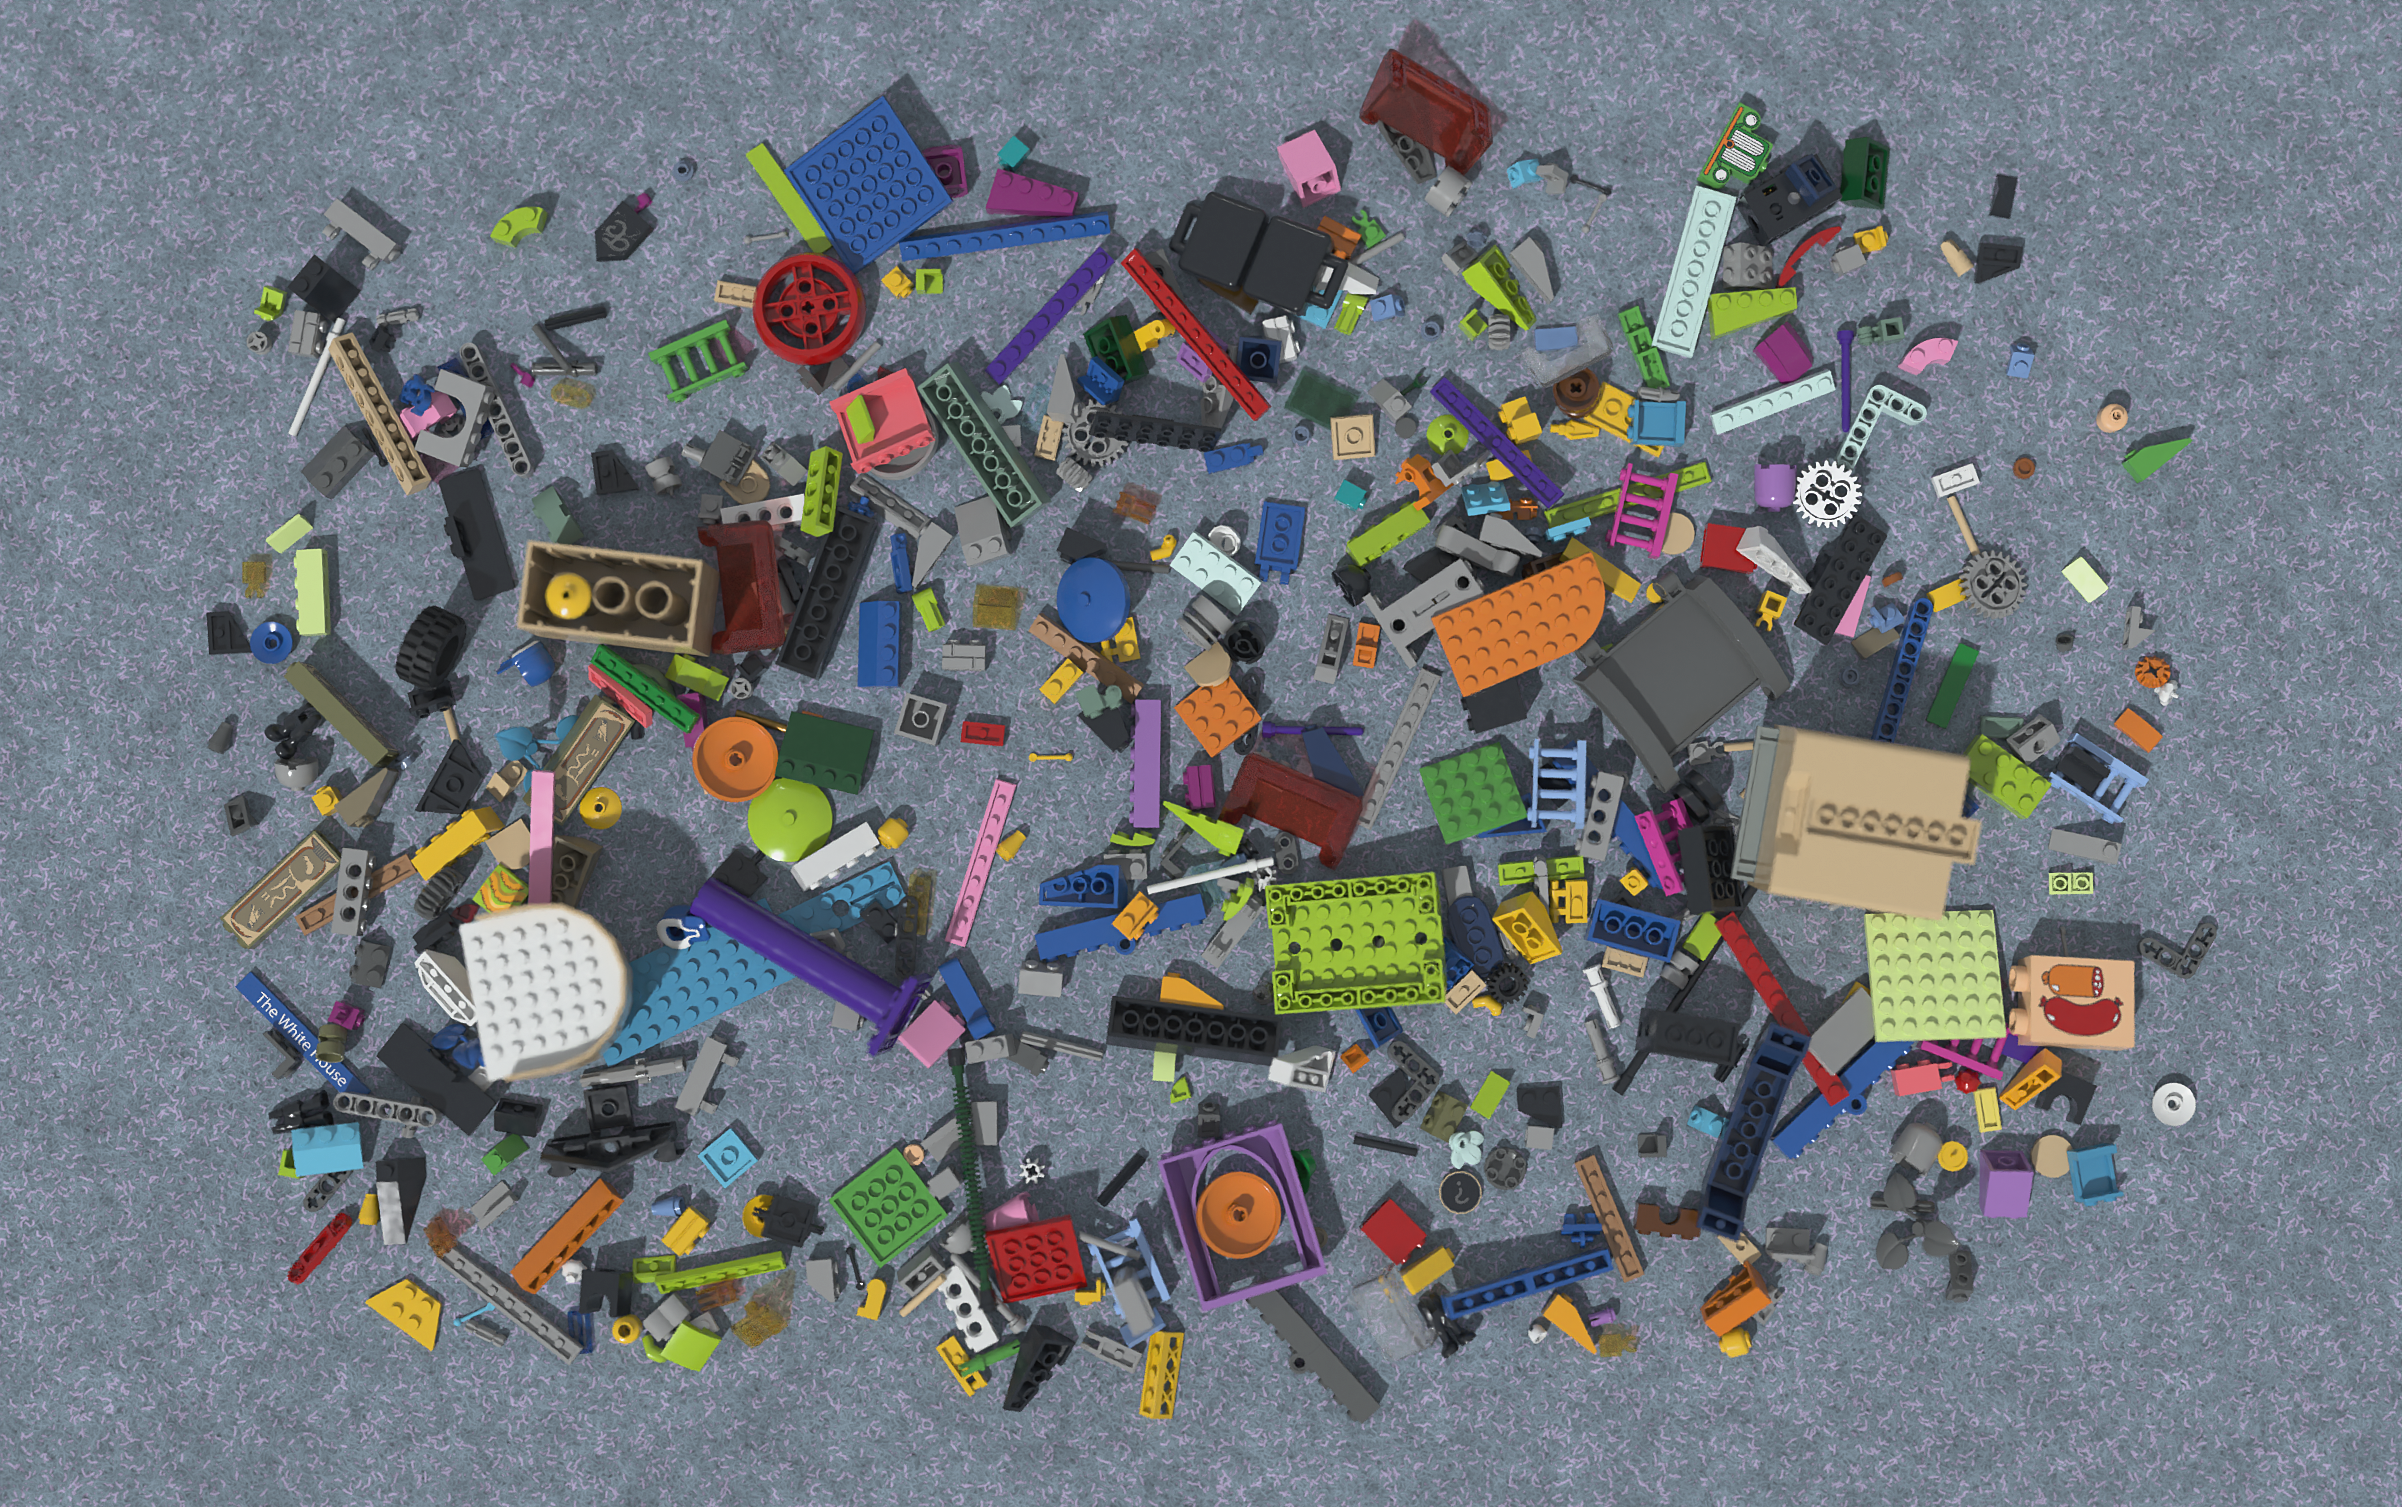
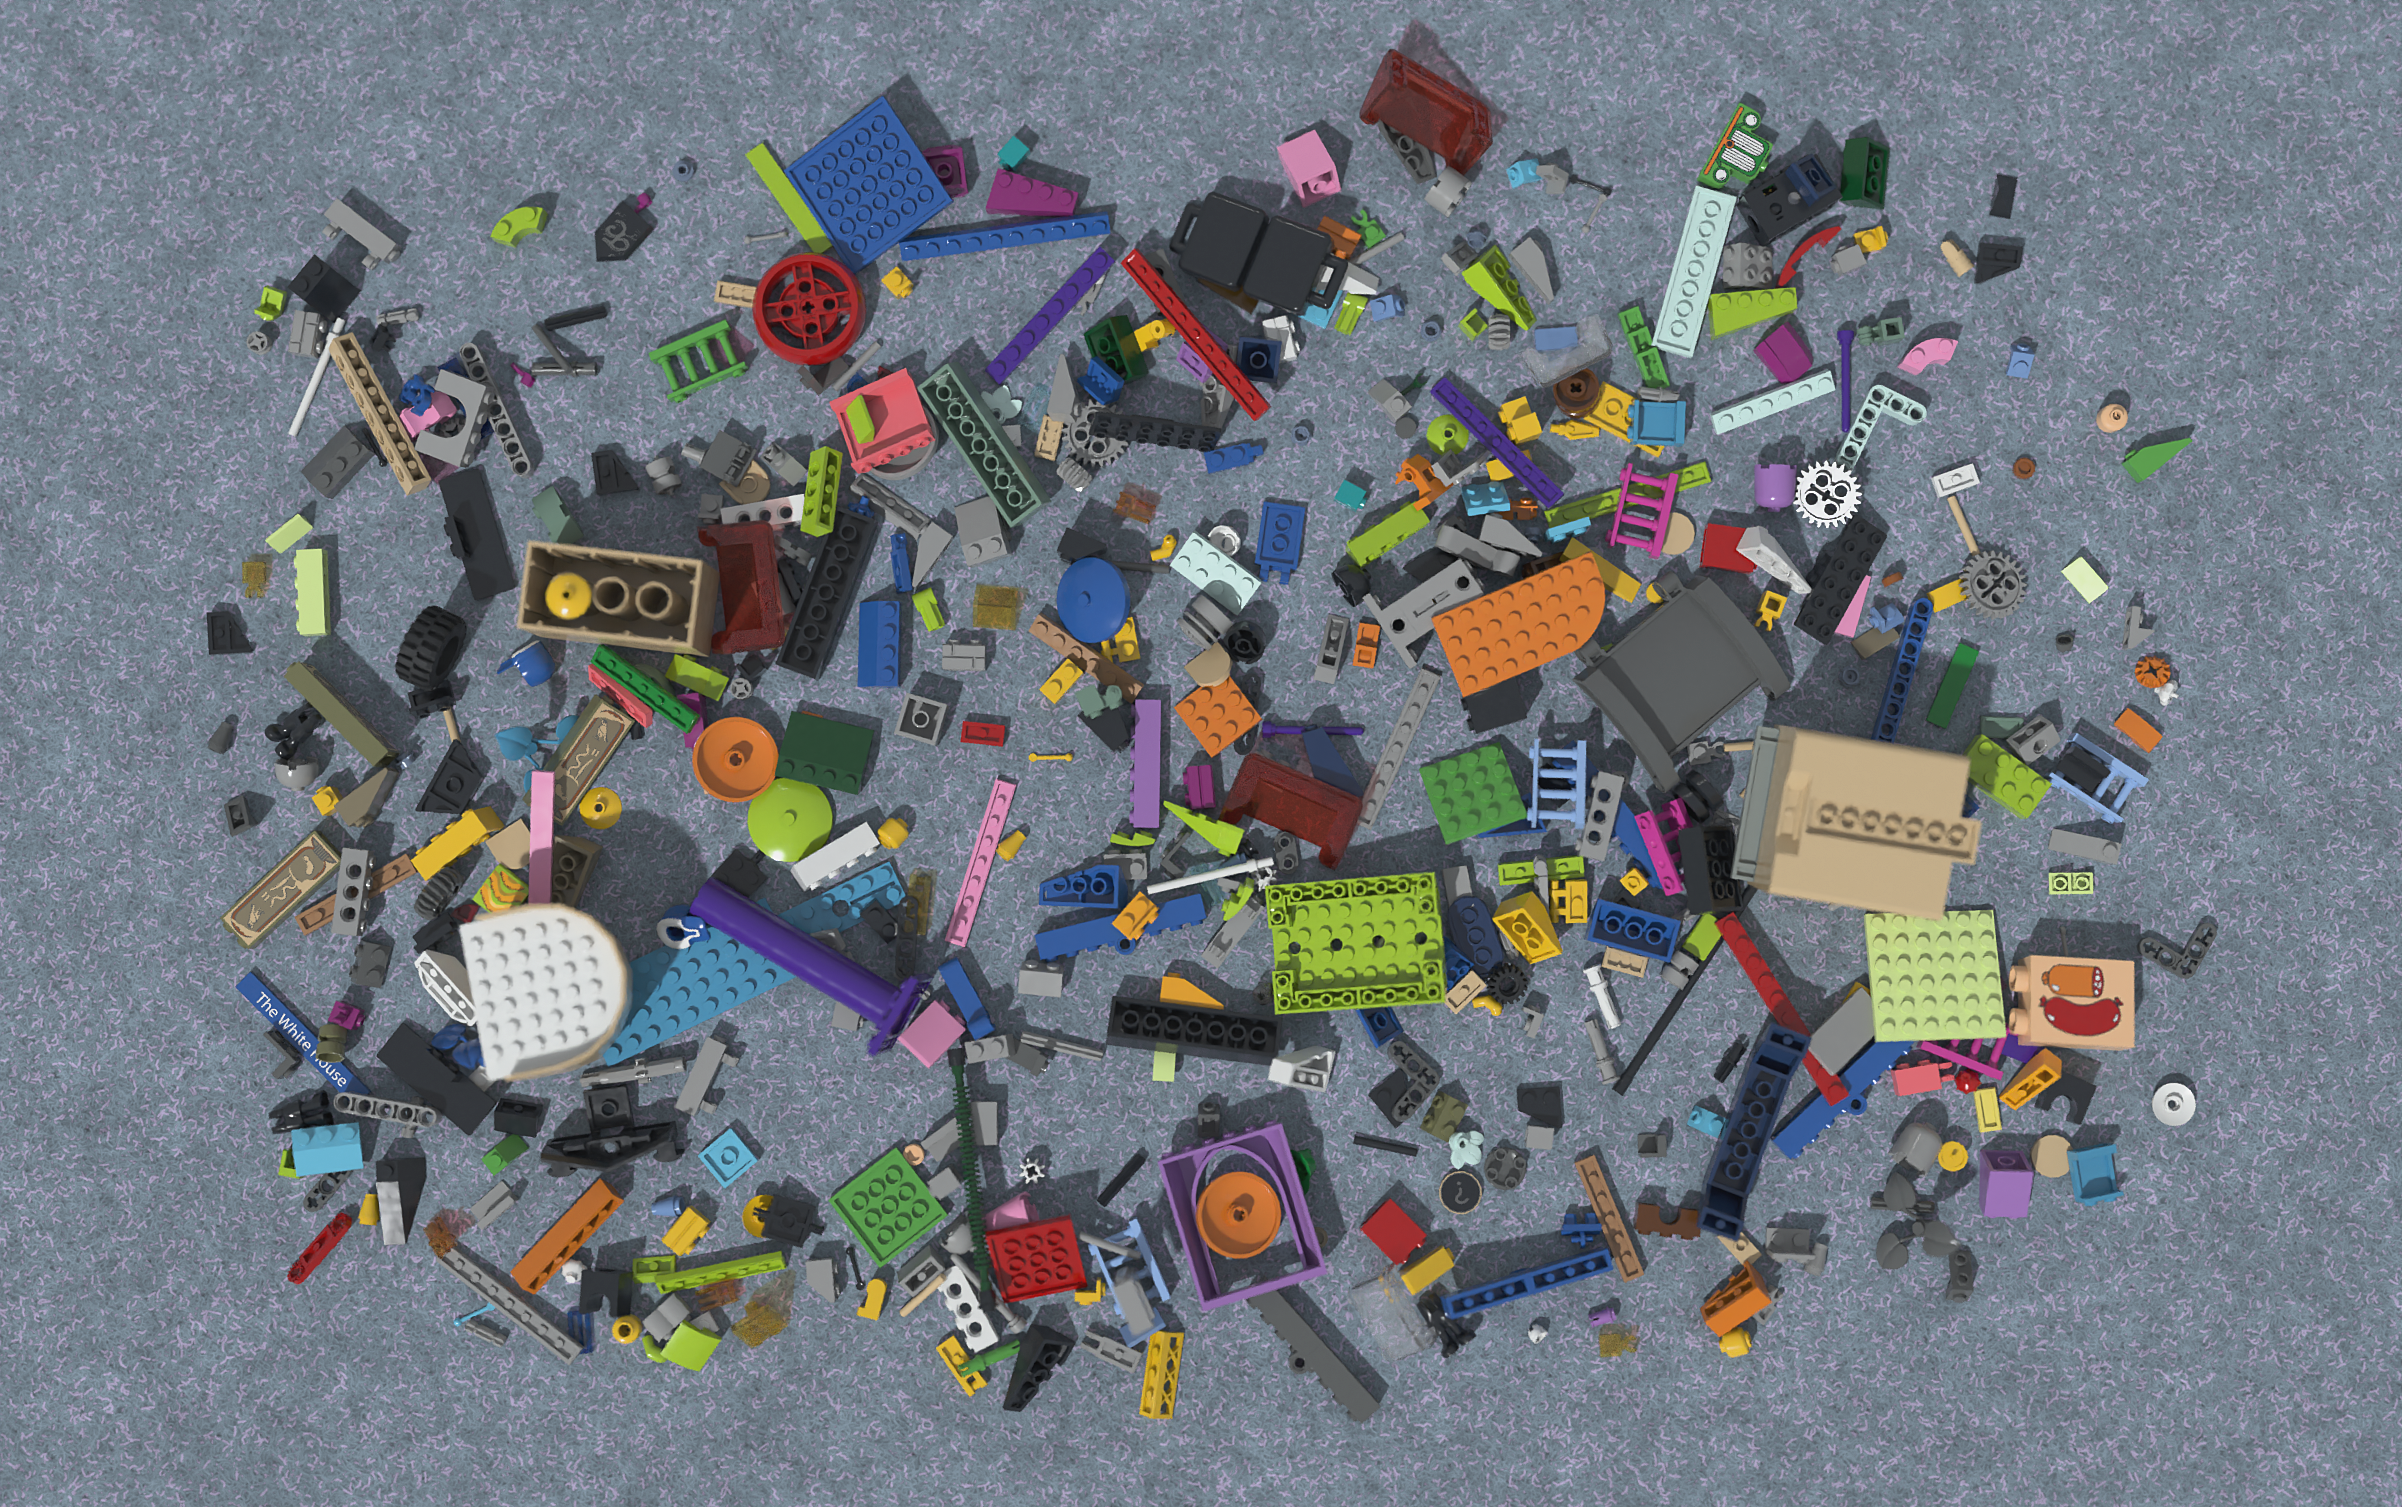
blue dish [250,622,293,664] -> none
yellow wing [365,1279,442,1351] -> none
tan slope [486,760,529,803] -> none
clear yellow beam [551,384,592,409] -> none
pearl gold bar [735,709,787,733] -> none
lime panel [916,269,943,294] -> none
lime tile [1170,1077,1192,1104] -> none
clear green plate [1284,370,1359,431] -> none
tan tile [1330,414,1375,460] -> none
orange plate [1340,1043,1370,1073] -> none
lime slope [1469,1071,1511,1119] -> none
light orange slope [1541,1292,1597,1355] -> none
black piece [1635,1008,1740,1067] -> none

